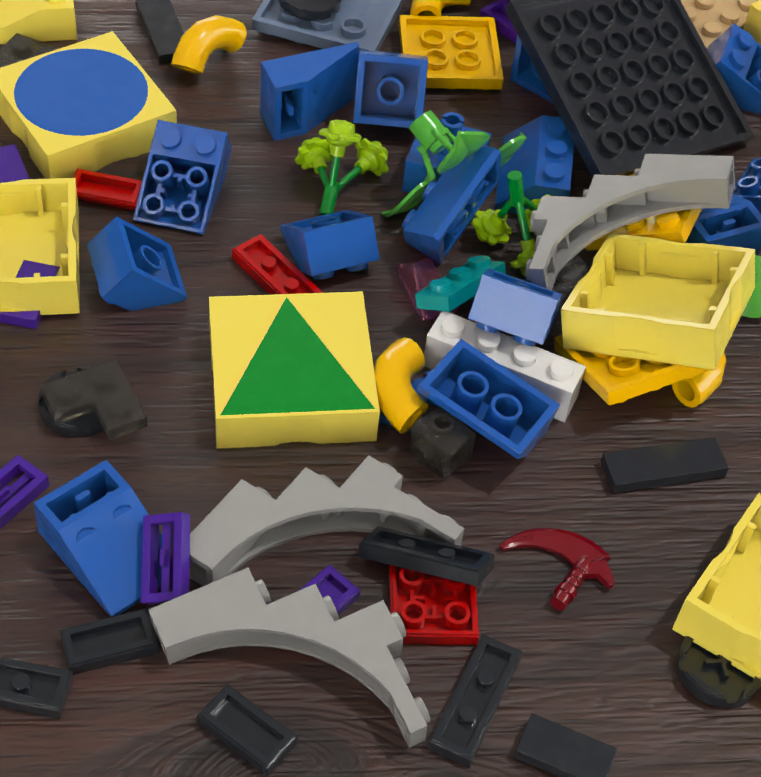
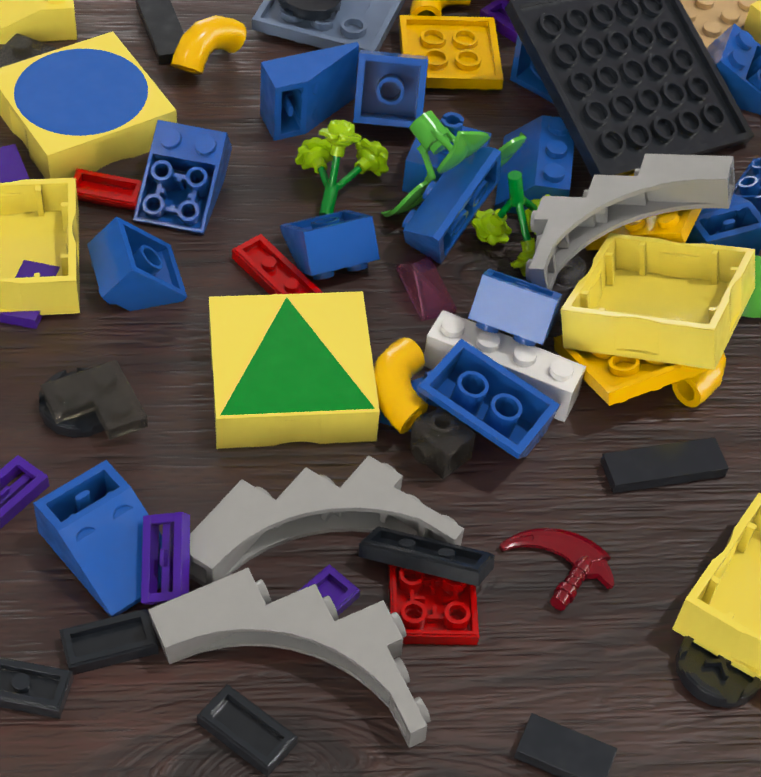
teal plate [415,256,506,312] -> none
black tile [428,634,523,768] -> none

